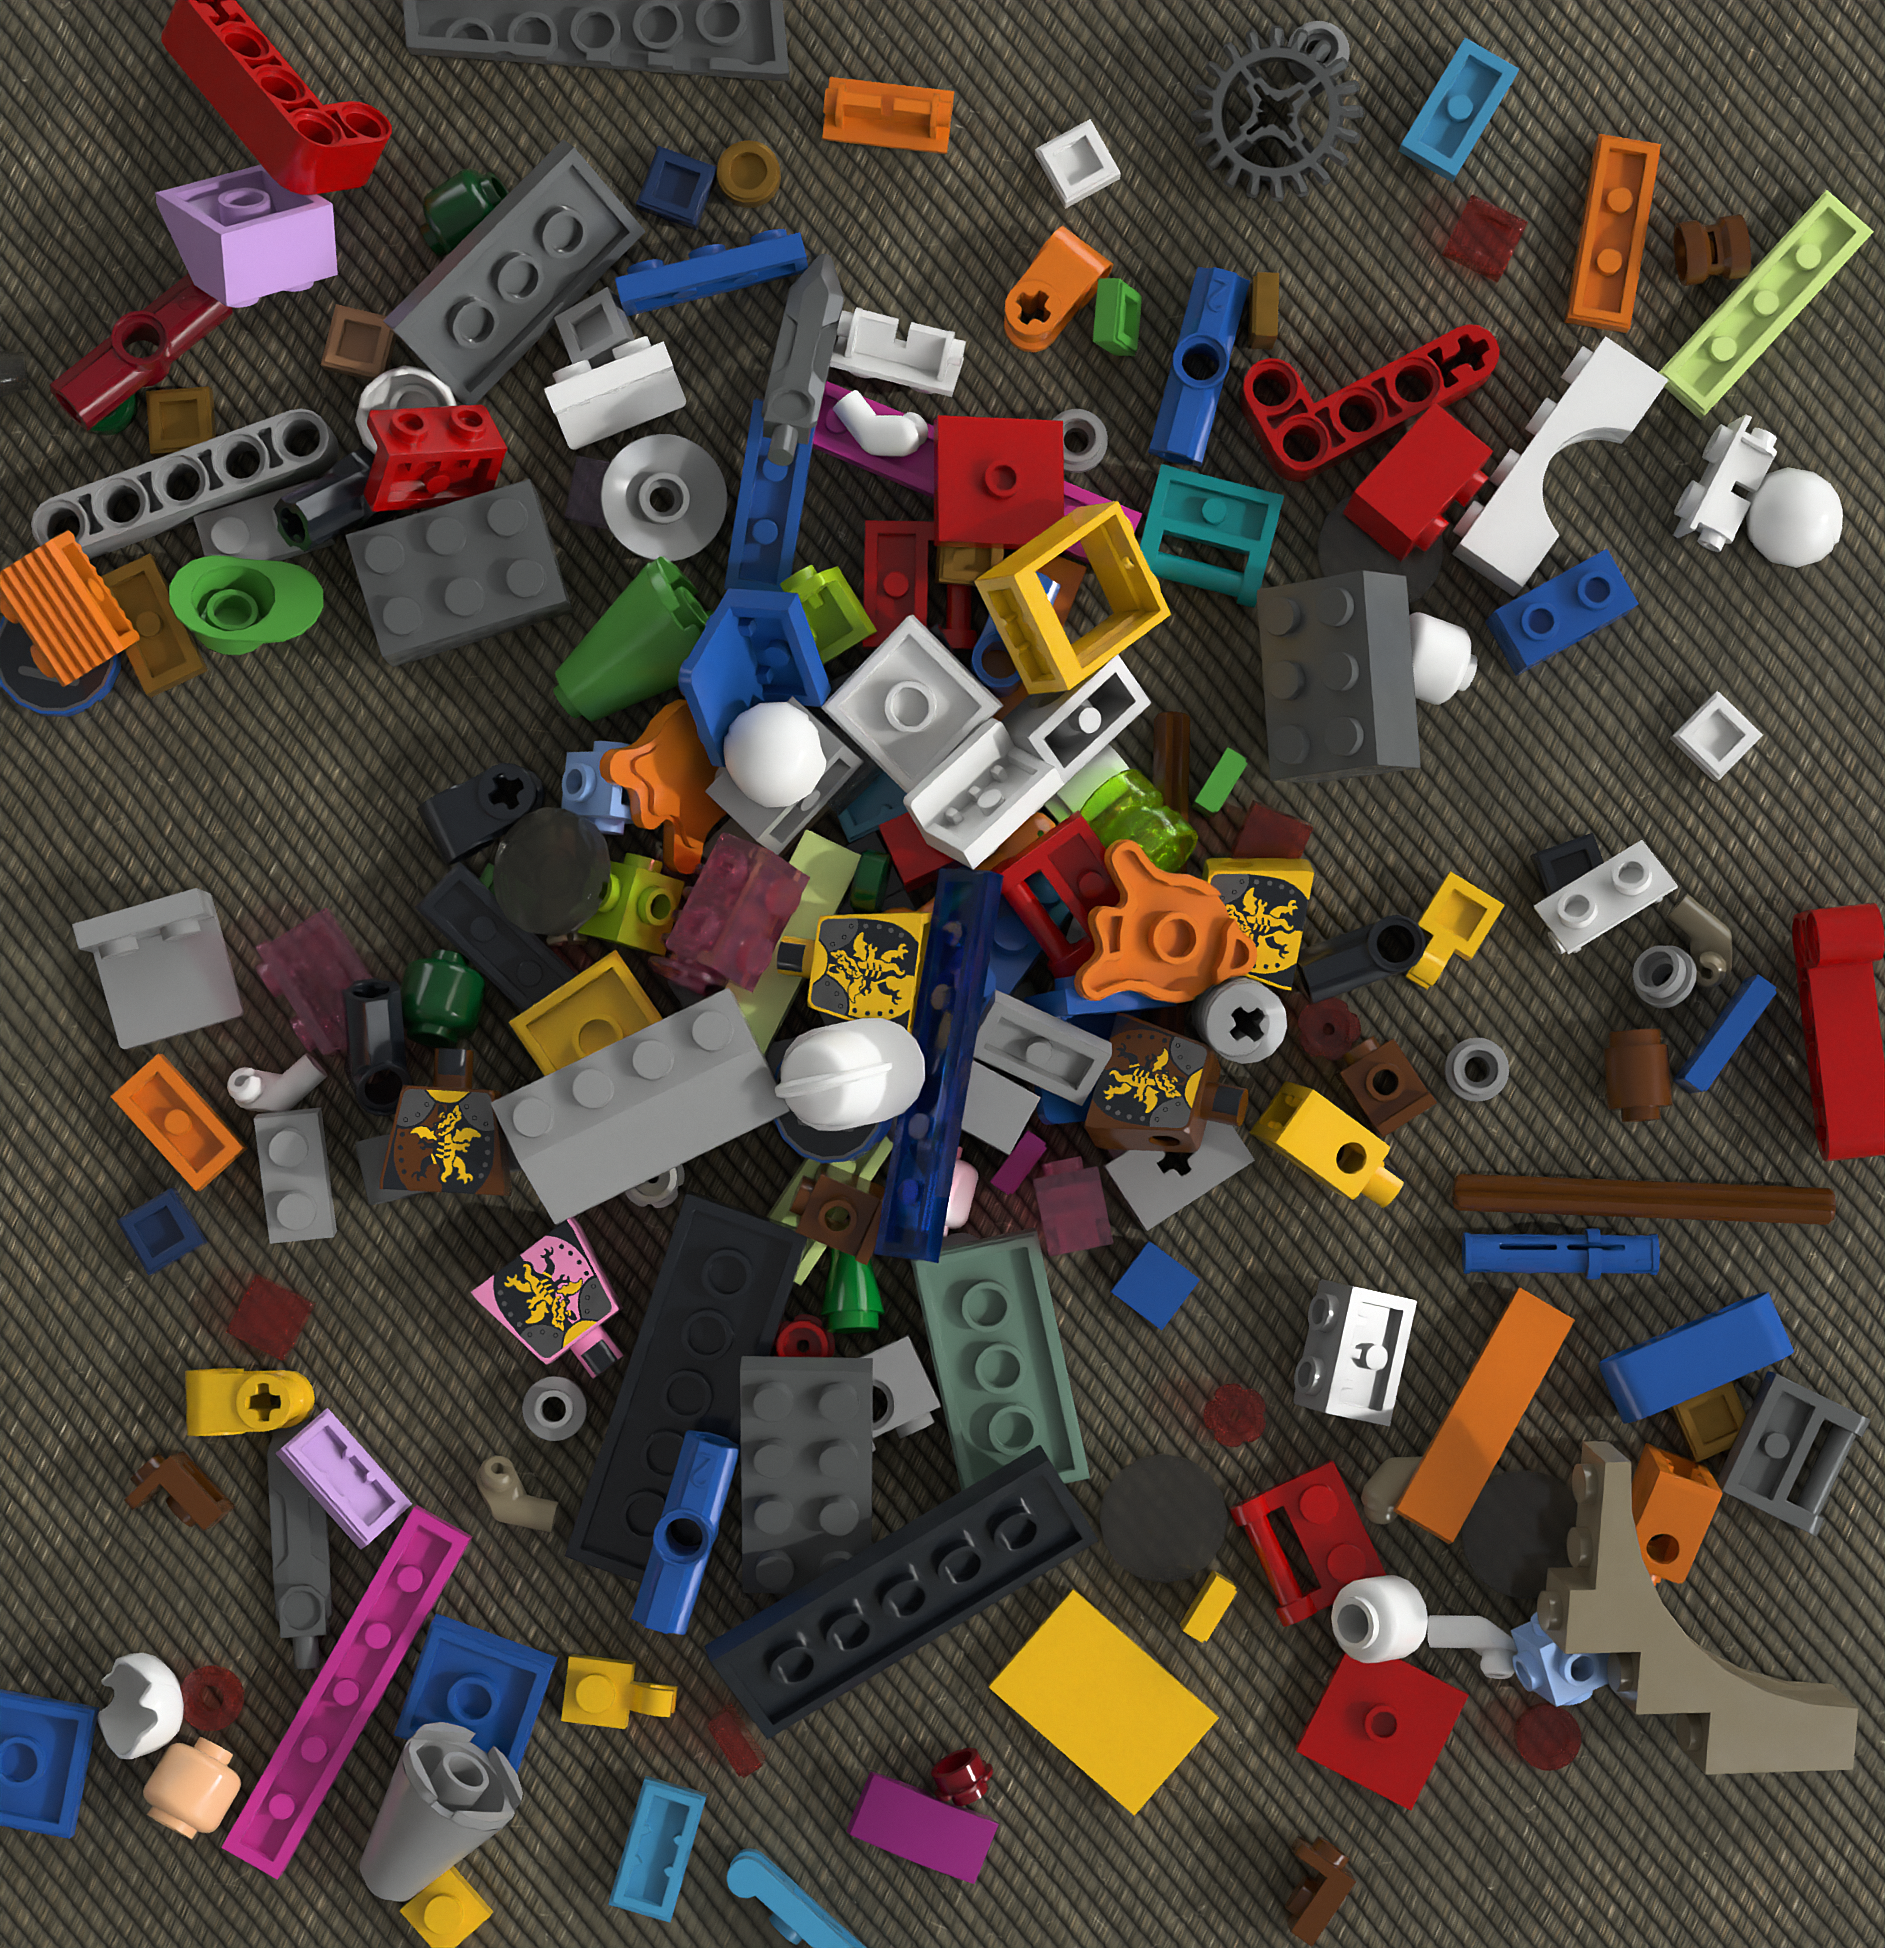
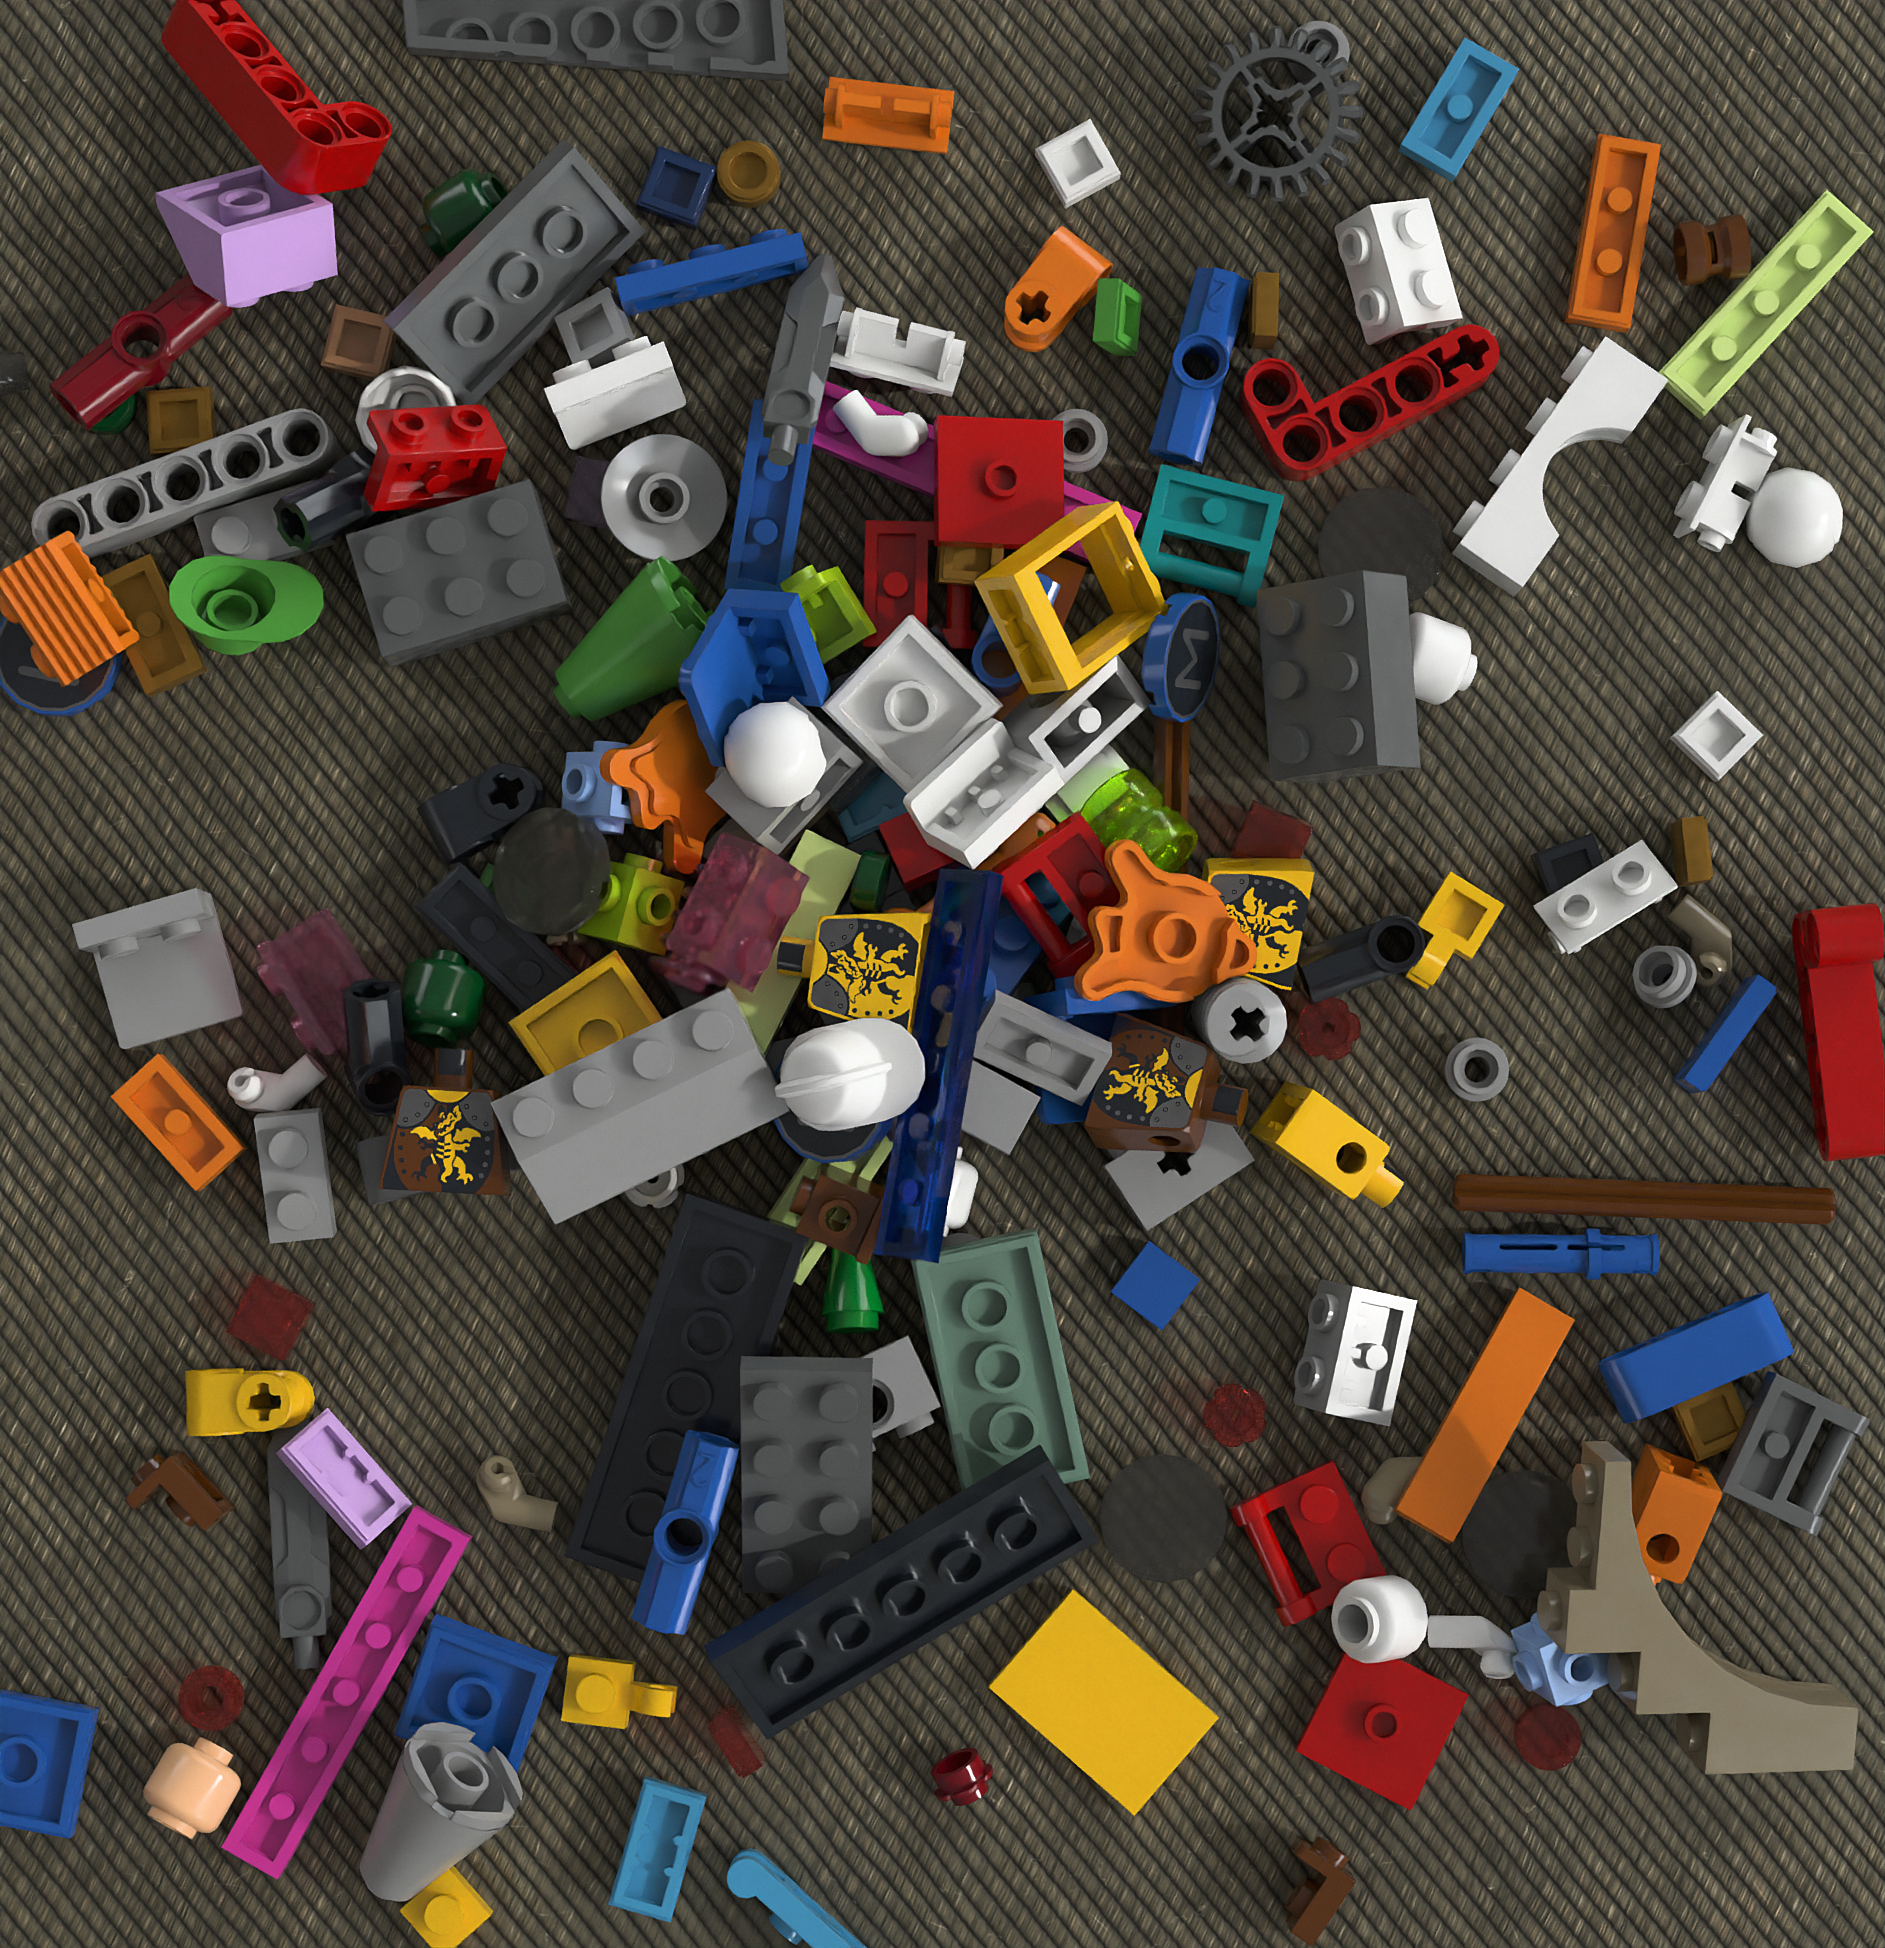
white hair [98,1653,184,1759] -> none
dark blue tile [116,1188,207,1276] -> none
torso [471,1217,624,1379] -> none
light grey plate [522,1376,587,1441] -> none
red plate [773,1314,835,1358] -> none
magenta slope [846,1771,999,1884] -> none
magenta tile [990,1130,1047,1195] -> none
clear pink brick [1031,1156,1113,1257] -> none
yellow tile [1180,1570,1237,1643] -> none
bright green tile [1191,747,1248,819] -> none
reddish brown brick [1335,1035,1437,1138] -> none
red brick [1343,402,1493,562] -> none
clear red tile [1441,194,1528,283] -> none
blue brick [1485,549,1639,676] -> none
reddish brown brick [1603,1029,1673,1122] -> none
none -> tile [1142,592,1220,722]
none -> white bracket [1335,198,1463,345]
none -> pearl gold tile [1670,816,1713,887]

